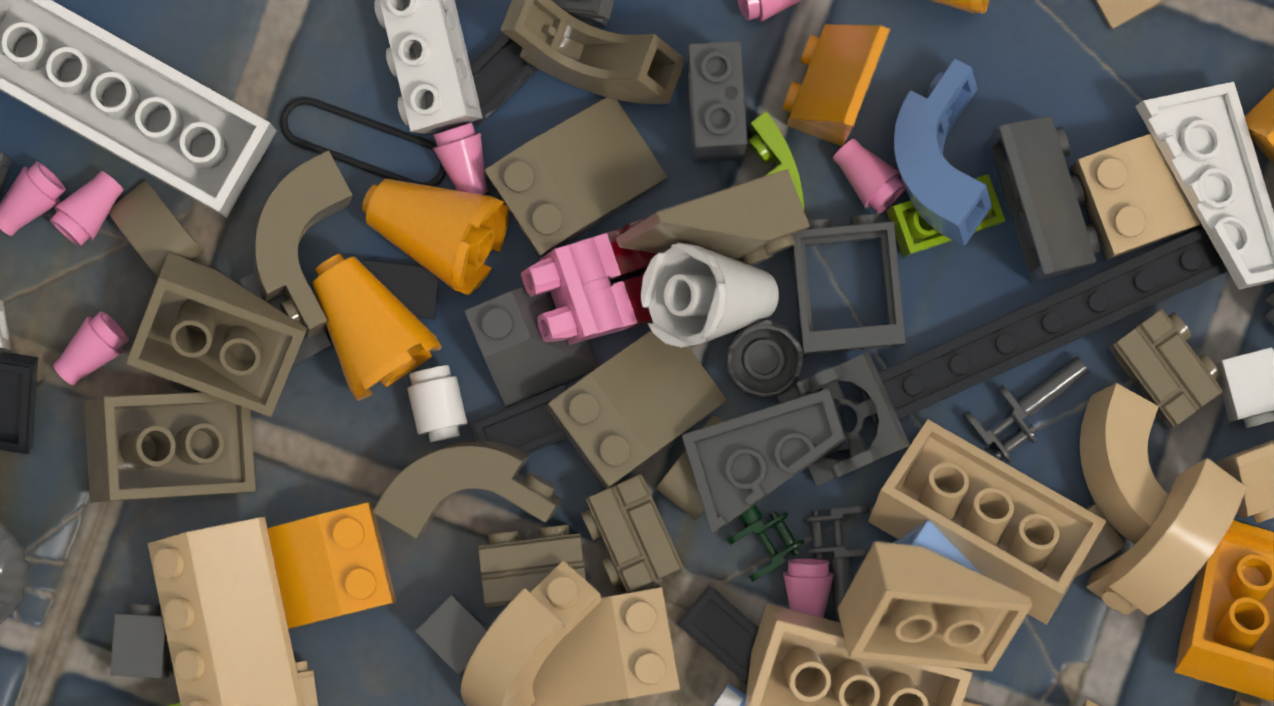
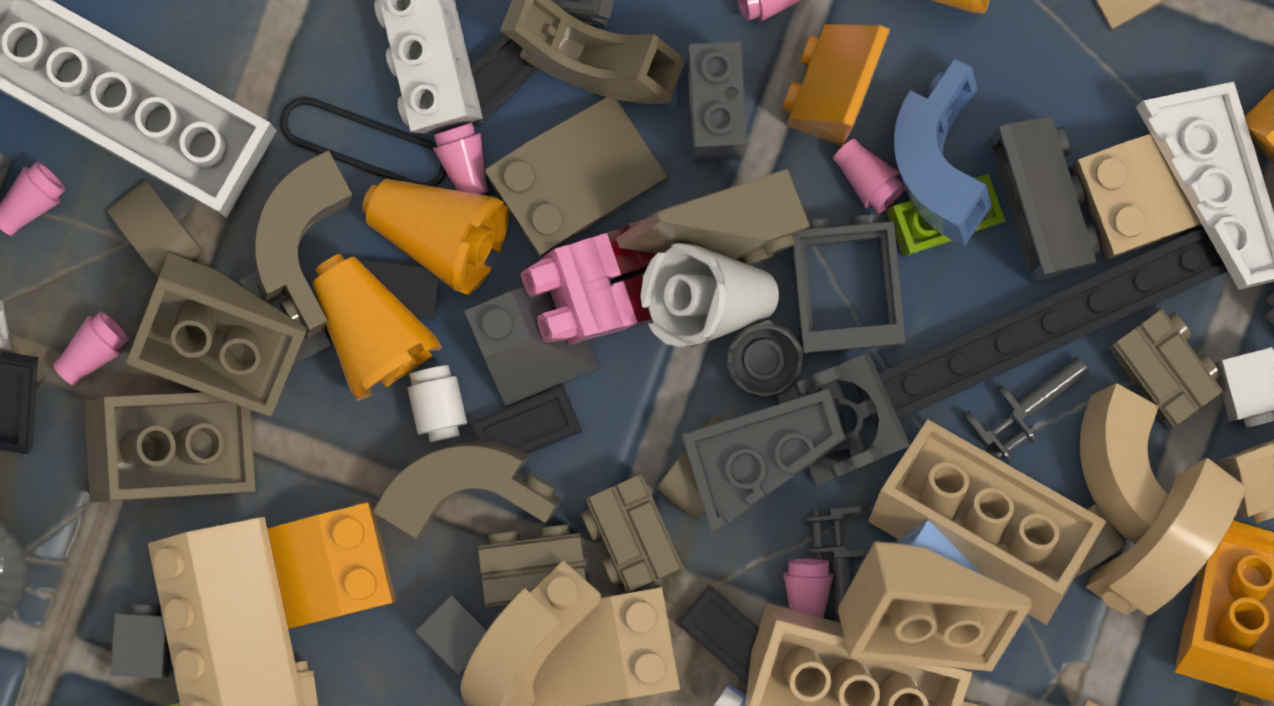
bright pink cone [50,171,124,247] -> none
dark tan slope [545,331,728,490] -> none
dark green piece [727,505,805,582] -> none
lime slope [748,111,804,210] -> none

